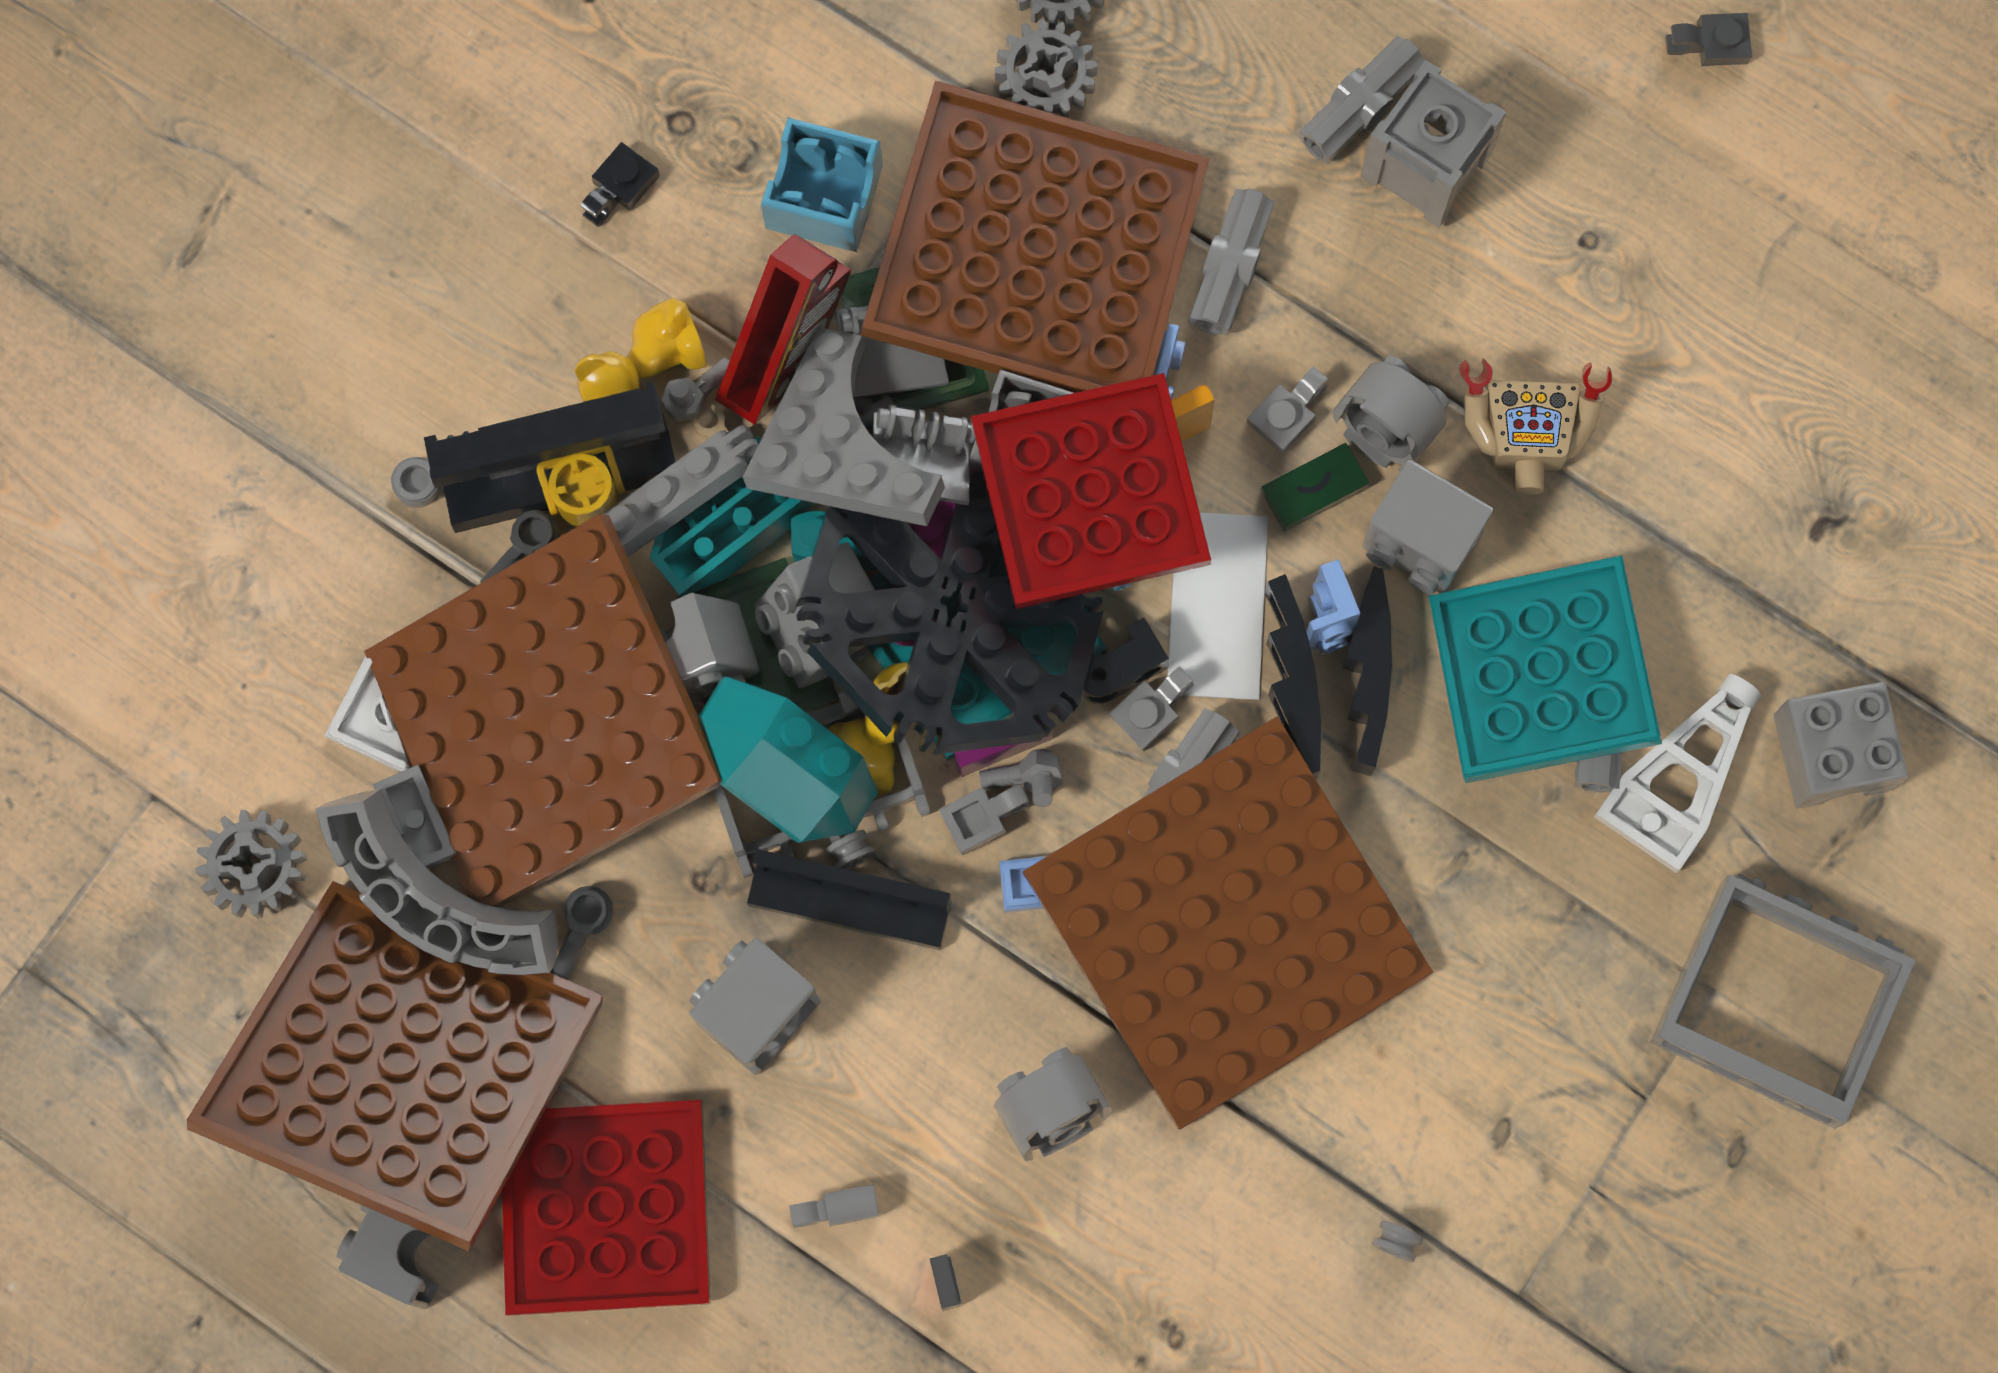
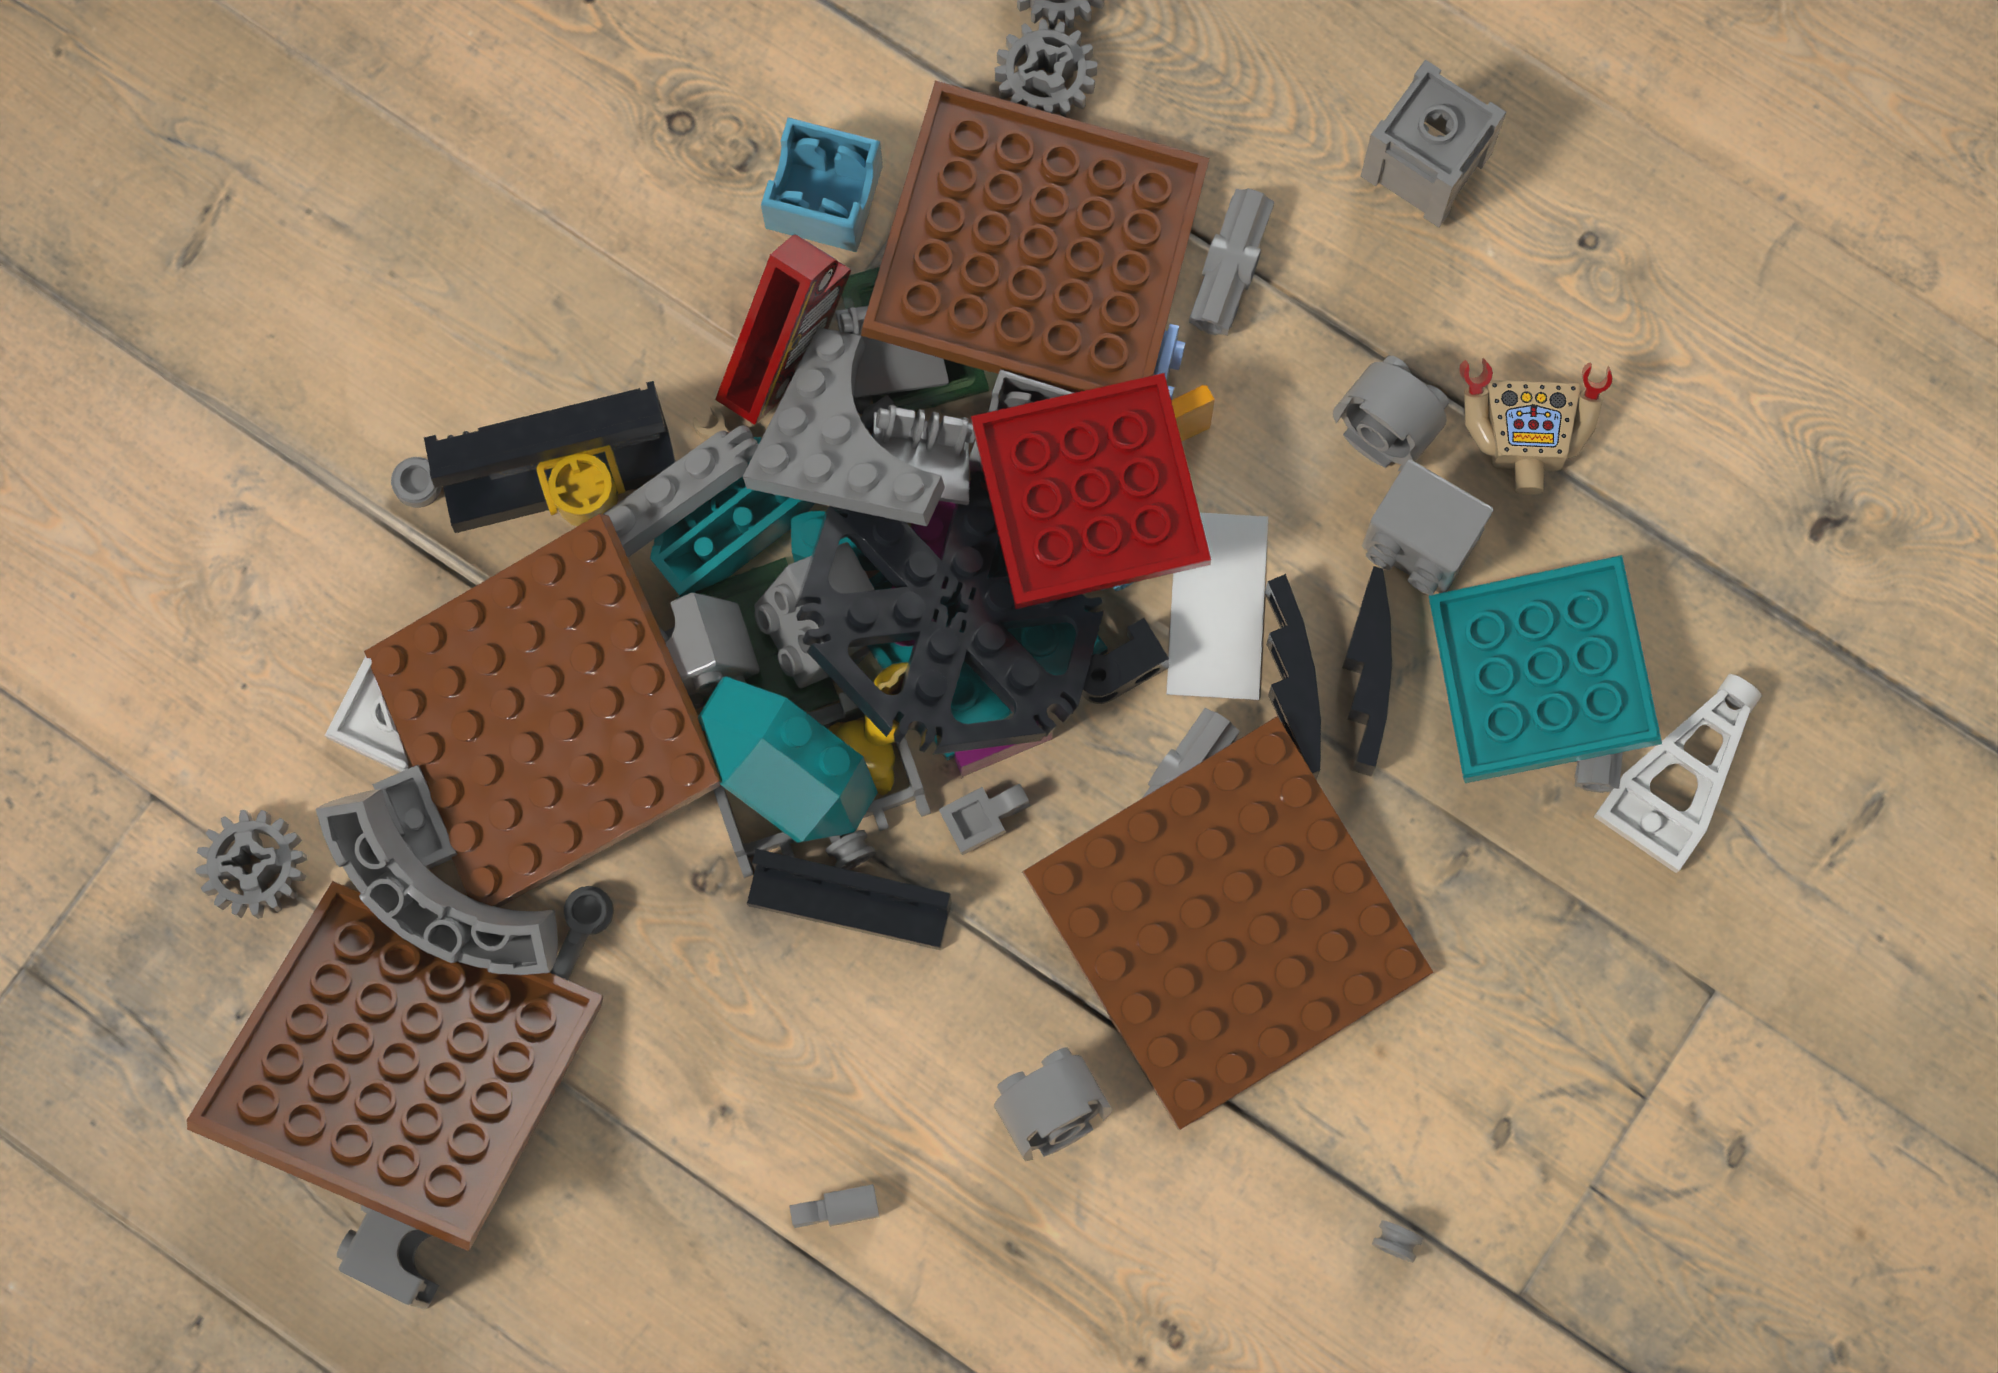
dark grey plate [480,510,560,583] -> none
red plate [502,1099,711,1316] -> none
yellow animal [574,297,707,402] -> none
black plate [581,142,659,227] -> none
light grey piece [661,357,729,422] -> none
light grey piece [689,938,820,1075] -> none
dark grey tile [929,1254,962,1311] -> none
light grey piece [979,748,1063,807] -> none
light blue tile [999,857,1045,913] -> none
light grey plate [1109,666,1194,752] -> none
light grey plate [1247,366,1328,454] -> none
dark green tile [1261,442,1370,532] -> none
light grey piece [1299,36,1425,164] -> none
light blue bracket [1306,559,1360,654] -> none
light grey window [1650,874,1916,1129] -> none
dark grey plate [1665,13,1752,66] -> none
light grey piece [1773,681,1909,809] -> none

